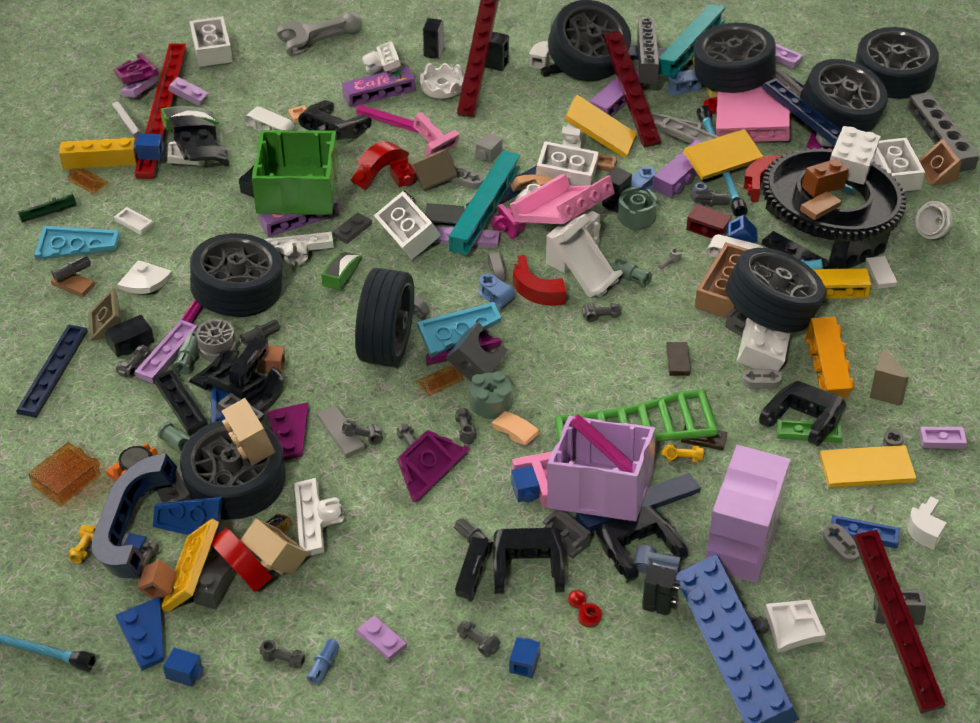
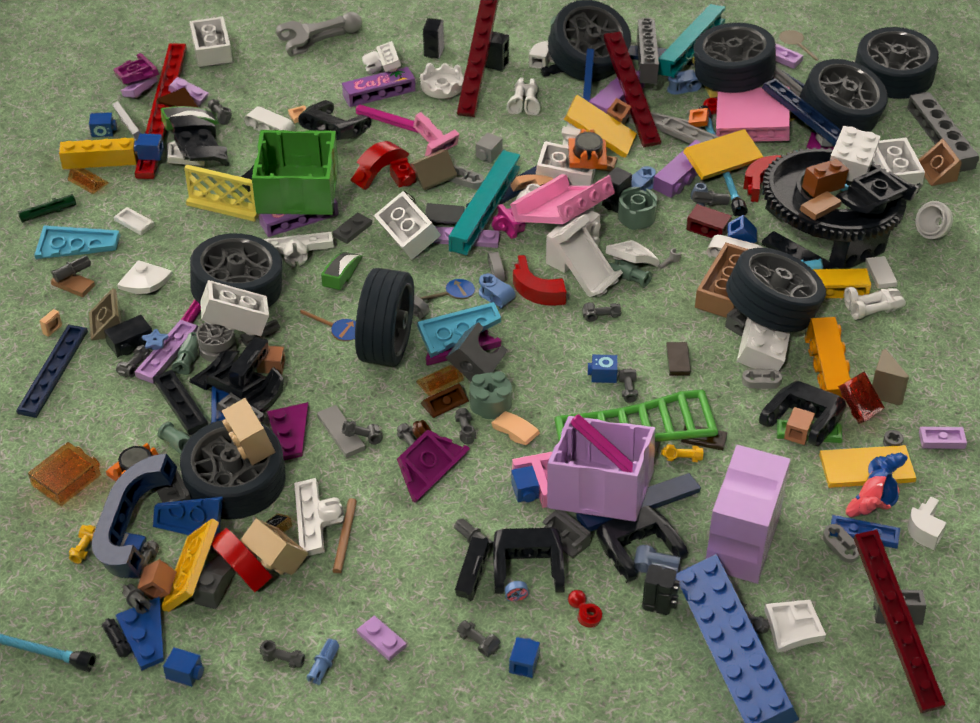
none -> light nougat tile [40,309,62,336]
none -> blue brick [89,112,117,137]
none -> black axle [102,618,132,658]
none -> dark grey axle [122,583,150,614]
none -> medium blue plate [142,329,169,350]
none -> reddish brown tile [156,87,199,108]
none -> light yellow fence [184,165,259,222]
none -> white brick [200,280,269,336]
none -> dark grey bar [208,99,232,124]
none -> blue piece [300,310,356,341]
none -> medium nougat bar [333,498,357,573]
none -> reddish brown plate [412,420,431,439]
none -> blue piece [420,279,475,301]
none -> reddish brown slope [421,383,469,418]
none -> medium blue tile [504,581,529,602]
none -> white piece [507,78,540,115]
none -> piece [568,129,607,169]
none -> blue tile [583,49,595,102]
none -> blue brick [587,354,617,383]
none -> white plate [606,240,660,267]
none -> nougat brick [607,98,632,125]
none -> dark grey bar [619,368,638,403]
none -> orange plate [689,108,709,127]
none -> dark tan piece [779,30,818,60]
none -> nougat brick [784,407,815,445]
none -> black piece [836,168,923,214]
none -> clear red plate [838,371,885,424]
none -> white piece [844,287,906,320]
none -> hair [845,452,908,518]

